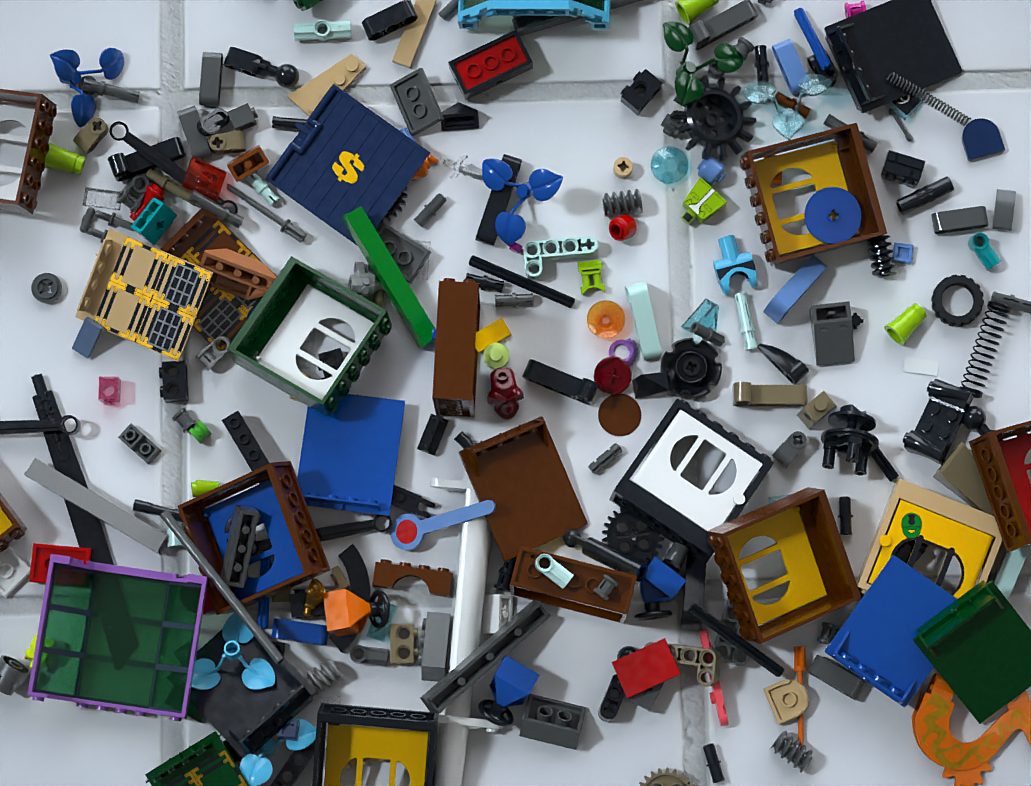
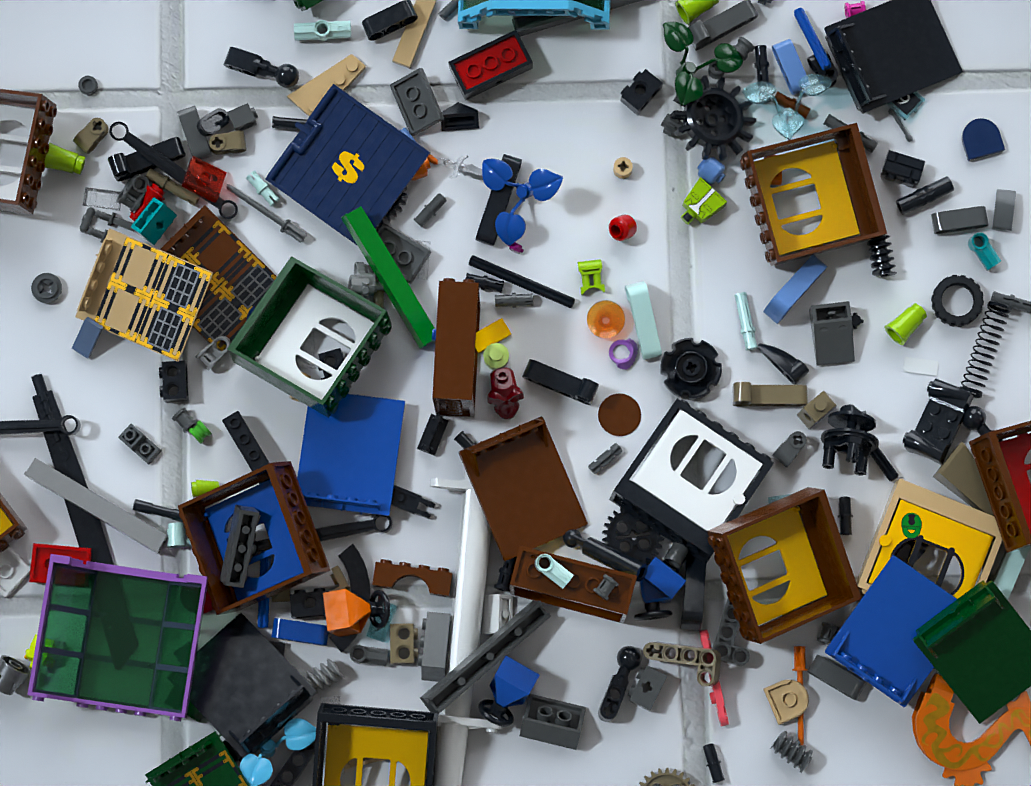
blue plant [50,48,124,127] -> none
dark grey pin [82,78,140,103] -> none
clear pink brick [98,377,121,406] -> none
dark grey piece [160,510,285,665] -> none
medium azure plant [184,612,275,690] -> none
dark grey pin [188,190,244,228] -> none
dark grey beam [199,52,223,106] -> none
nougat wedge [199,248,276,300] -> none
dark orange brick [227,145,269,182] -> none
dark blue tile [277,720,300,741] -> none
pearl gold piece [303,578,326,617] -> none
medium blue piece [390,500,496,550] -> none
light aqua beam [524,236,598,280] -> none
dark red tile [594,356,632,395] -> none
dark grey piece [602,189,643,217] -> none
red tile [612,638,681,698] -> none
black slope [632,372,671,399] -> none
clear light blue dish [651,146,688,184] -> none
clear light blue slope [681,299,719,335] -> none
black axle [688,603,784,677] -> none
dark grey axle [690,322,725,346] -> none
medium azure connector [713,235,757,295] -> none
blue piece [804,187,861,244] -> none
dark grey piece [887,72,971,126] -> none
medium blue tile [892,242,914,265] -> none

